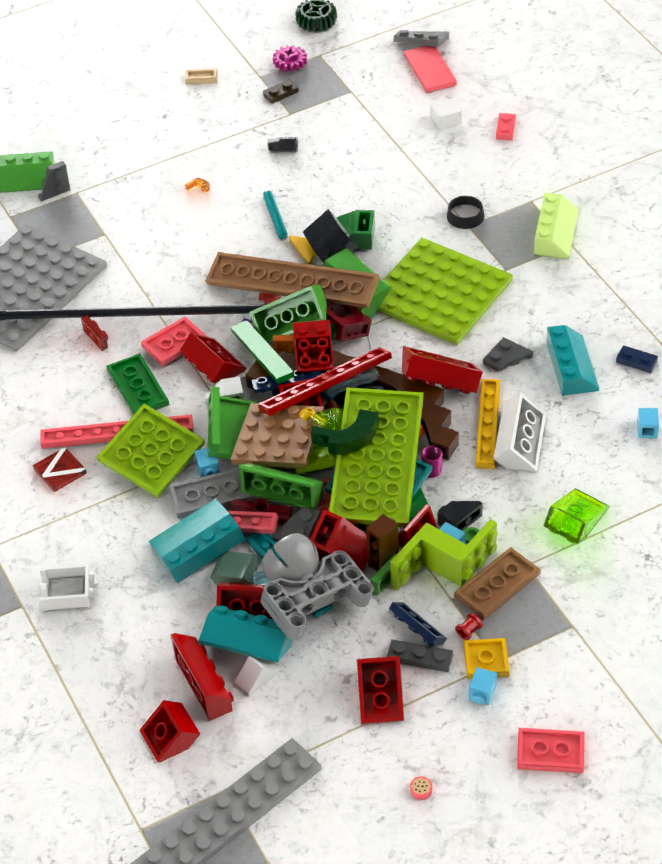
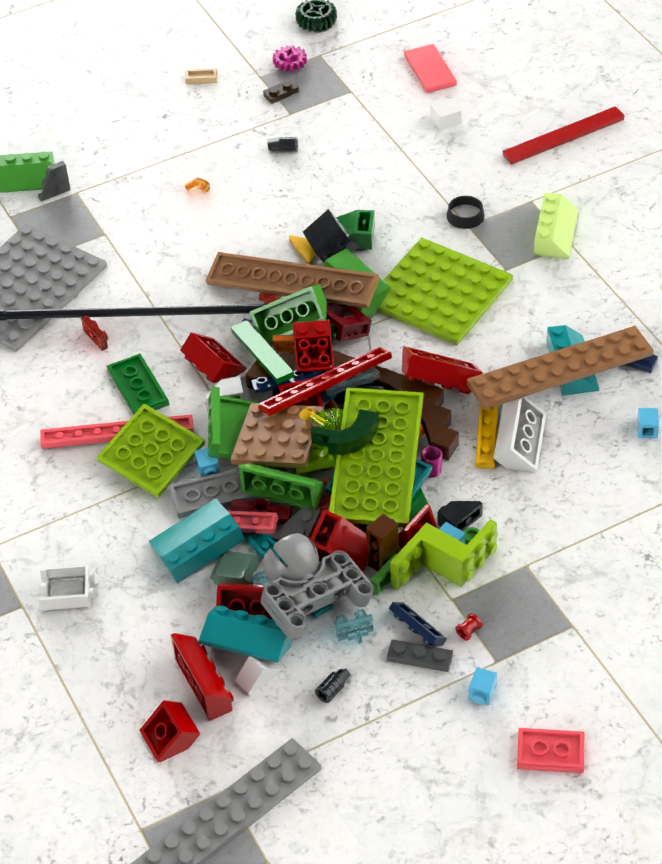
clear red tile [33,447,87,492] -> none
coral plate [141,317,206,367] -> none
teal axle [263,190,288,240] -> none
red slope [357,656,404,724] -> none
dark grey wing [394,30,449,47] -> none
tile [410,777,432,800] -> none
medium nougat tile [454,547,541,620] -> none
yellow tile [463,638,510,679] -> none
dark grey wing [483,337,533,372] -> none
coral plate [496,113,516,140] -> none
clear neon green slope [543,488,609,544] -> none
none -> black hinge [315,668,351,703]
none -> clear light blue hips [335,609,374,644]
none -> medium nougat plate [467,326,654,410]
none -> red tile [503,106,625,165]

